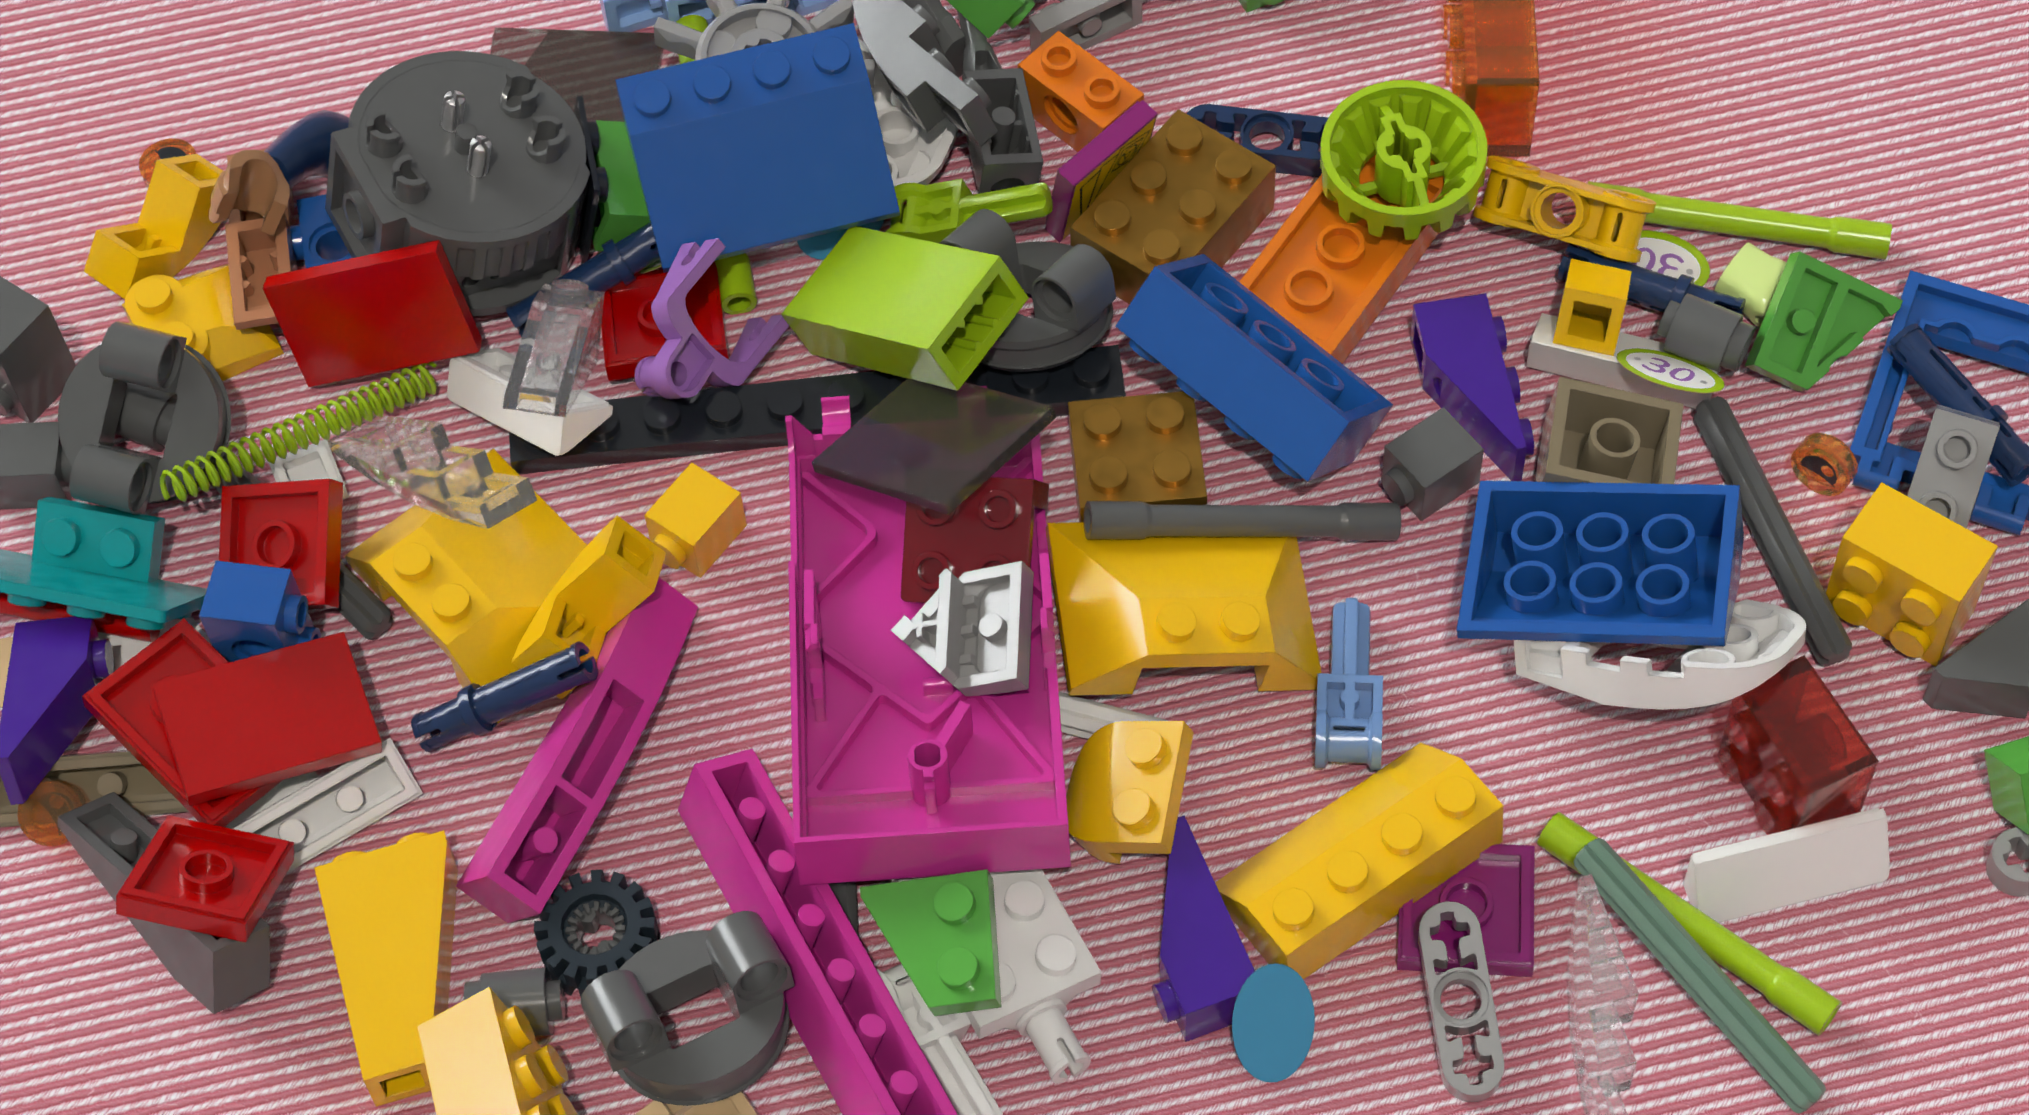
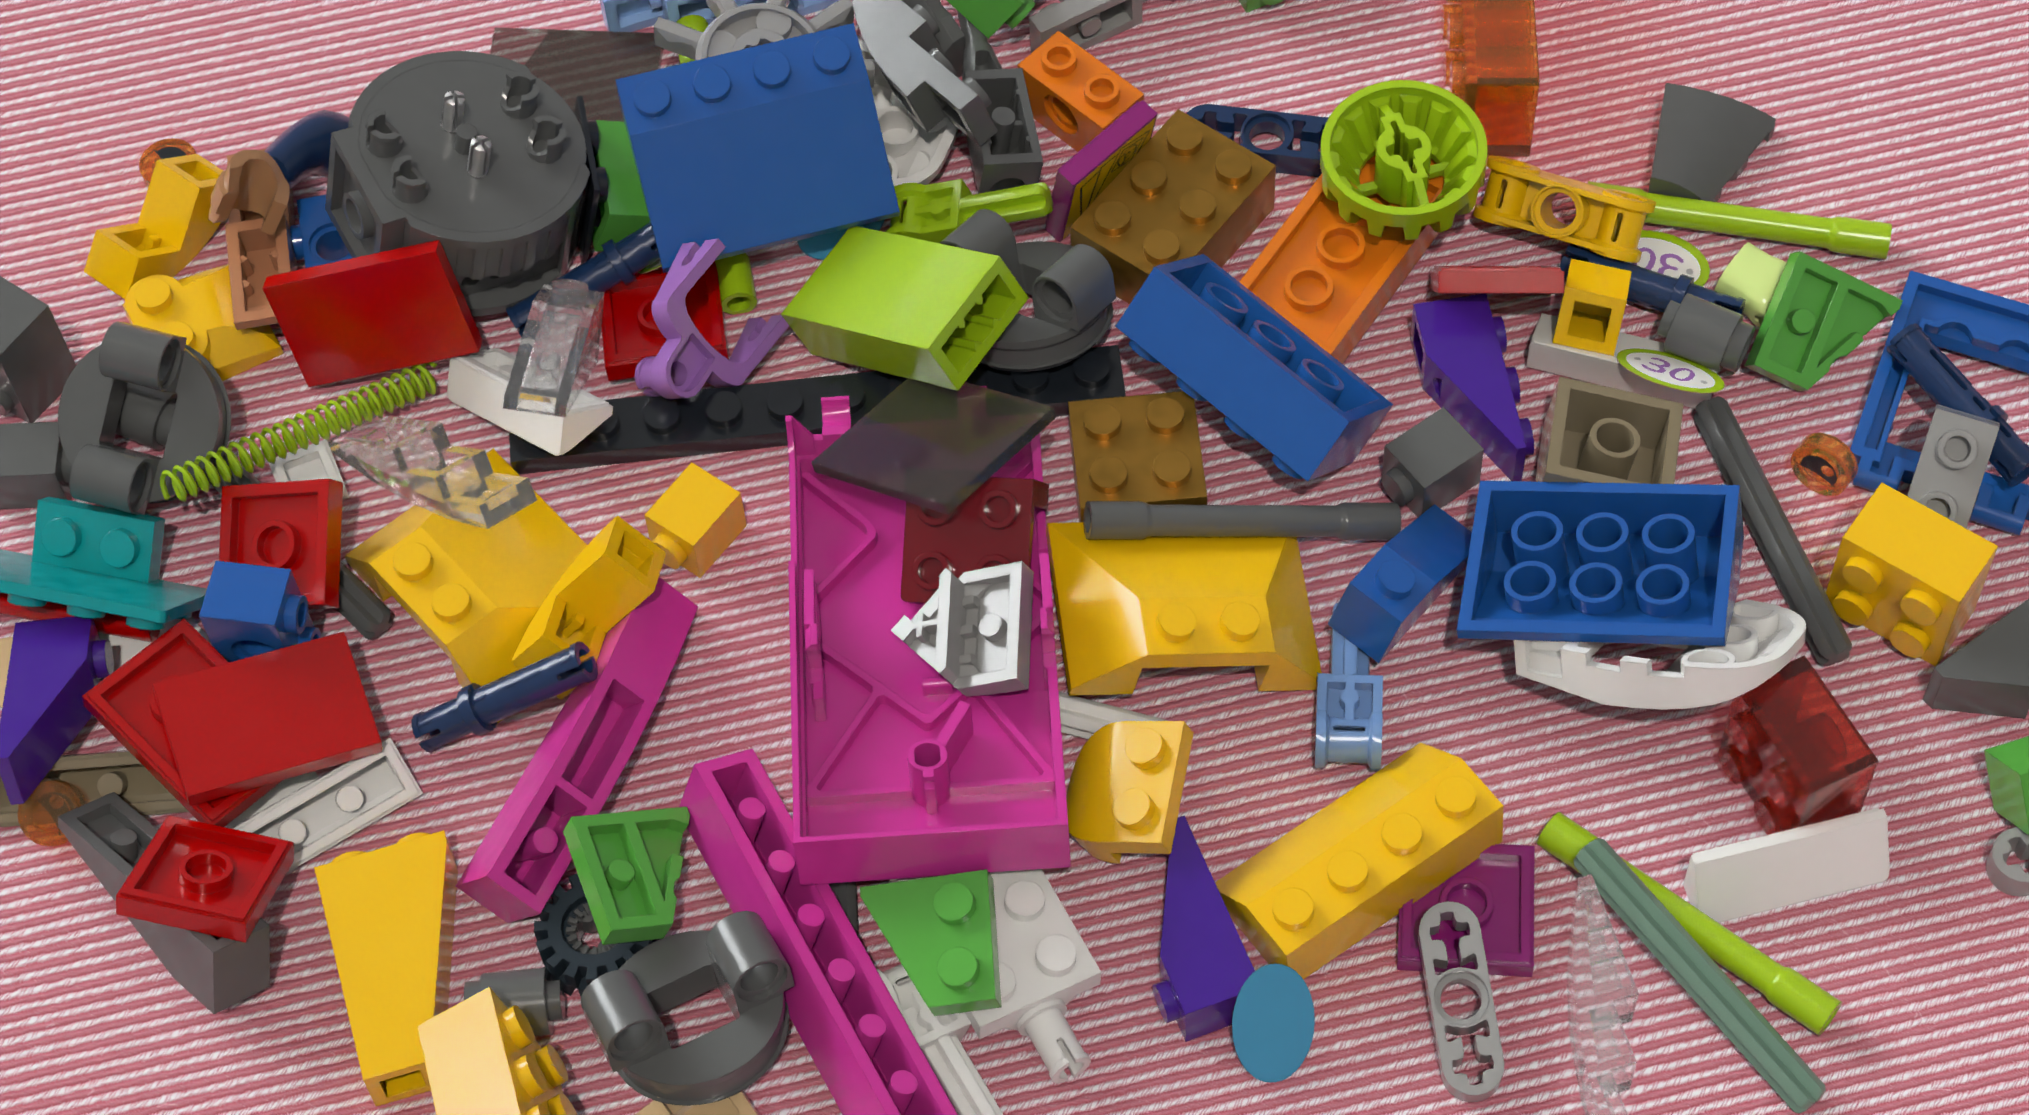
none -> bright green wing [563,807,690,945]
none -> blue slope [1328,504,1472,663]
none -> red tile [1430,266,1564,294]
none -> dark grey slope [1648,83,1776,202]

